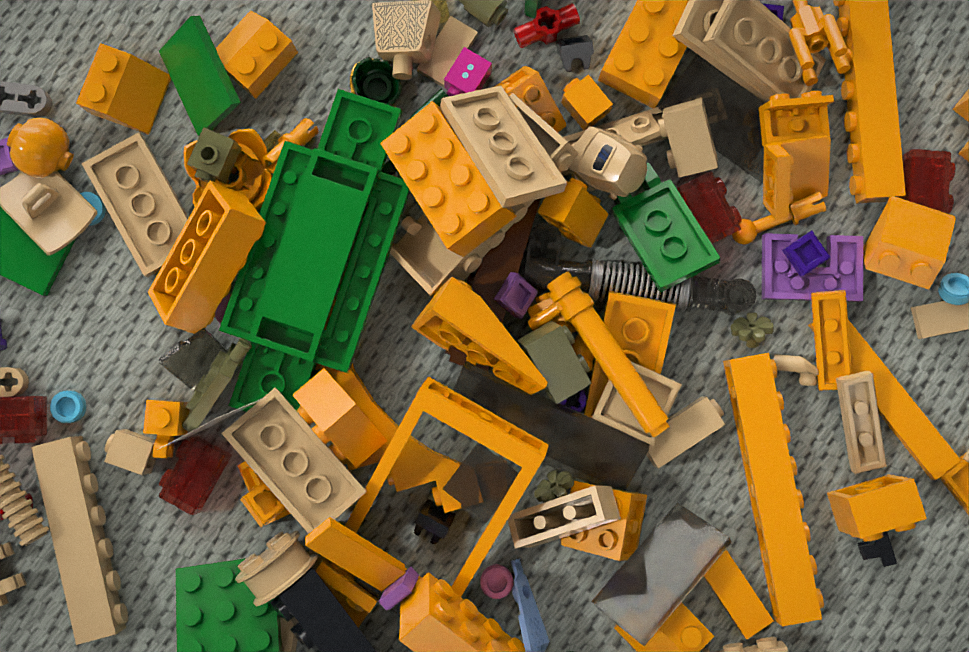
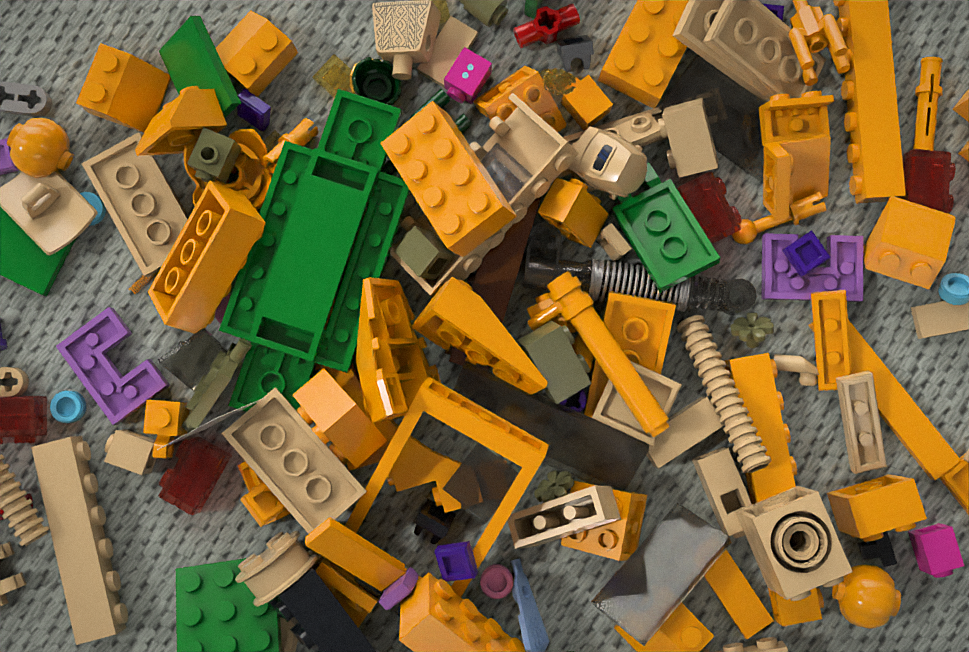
tan plate [440,86,567,208] -> none
medium lavender tile [494,272,538,319] -> none
none -> medium lavender plate [56,307,170,425]
none -> light orange leg [128,272,158,294]
none -> light orange slope [135,86,227,156]
none -> dark purple tile [237,88,271,132]
none -> clear yellow tile [312,54,352,99]
none -> light orange wedge [355,277,442,423]
none -> olive brick [394,226,456,281]
none -> dark purple tile [434,541,479,582]
none -> clear yellow pin [539,68,576,95]
none -> tan tile [596,223,632,262]
none -> tan piece [677,315,772,473]
none -> tan brick [692,447,752,538]
none -> tan brick [736,486,853,601]
none -> light orange plant [832,564,901,629]
none -> dark pink brick [908,523,964,578]
none -> light orange pin [912,57,943,157]

